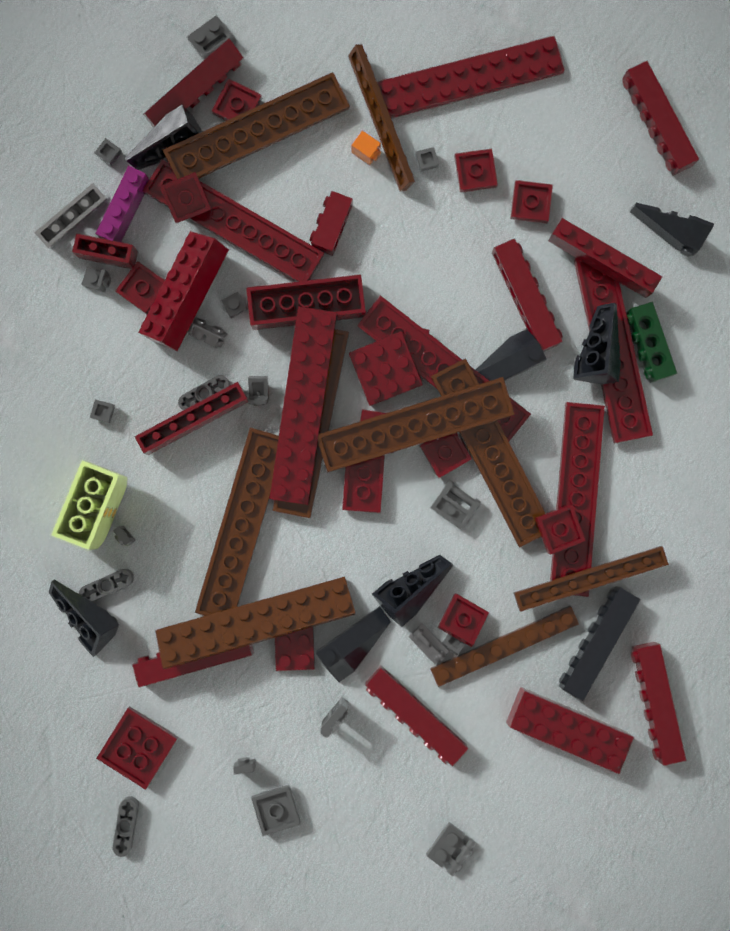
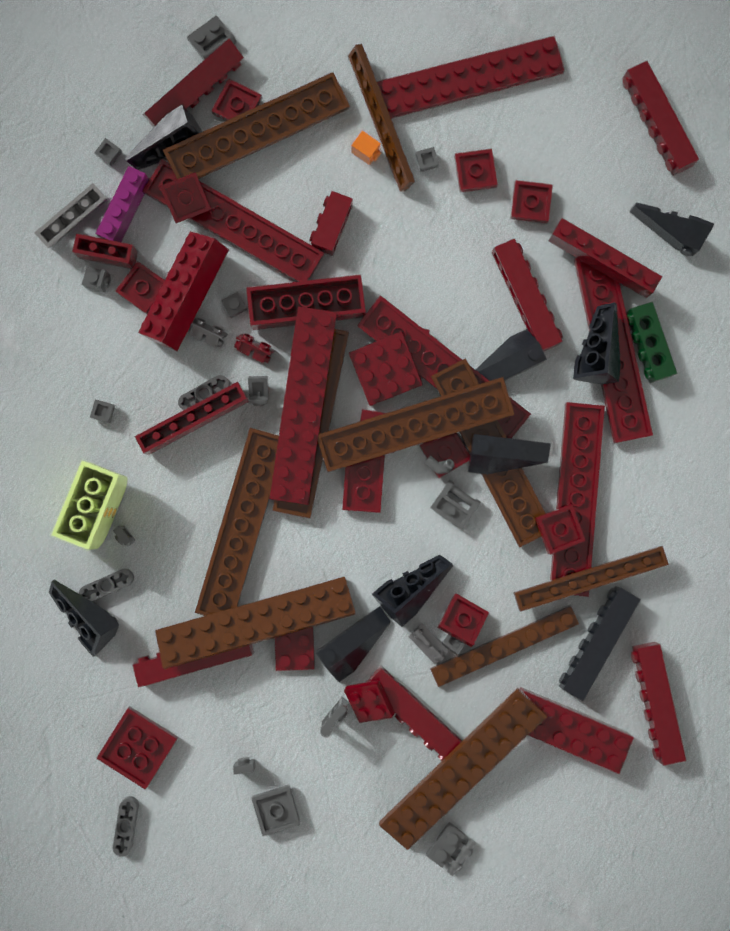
none -> dark red hinge [234,333,275,364]
none -> dark red plate [344,680,395,723]
none -> reddish brown plate [379,688,547,850]
none -> dark grey arm [425,456,454,474]
none -> black wedge [468,434,551,475]

